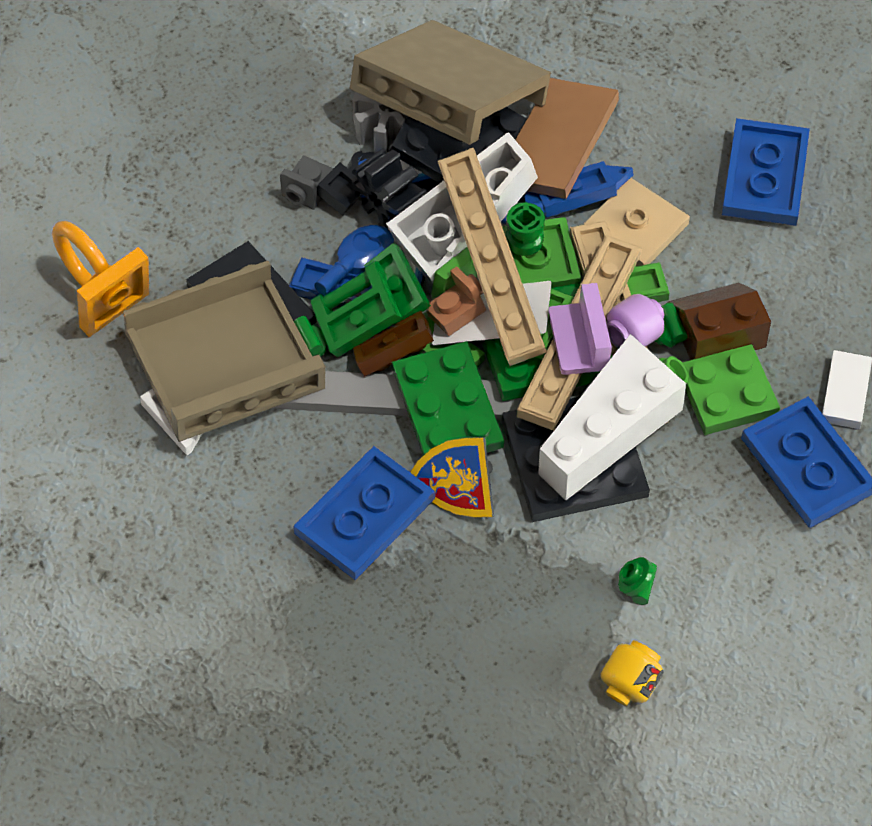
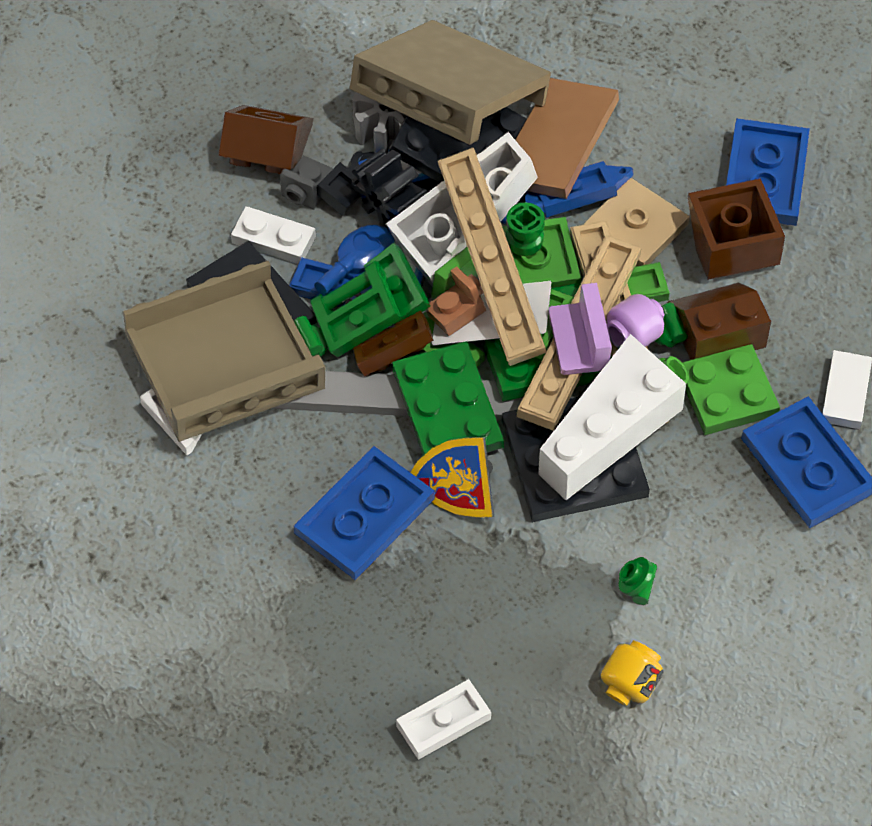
light orange tile [52,221,149,337] -> none
none -> reddish brown slope [219,105,314,174]
none -> white plate [231,206,316,264]
none -> white plate [396,679,491,760]
none -> reddish brown slope [688,178,785,280]

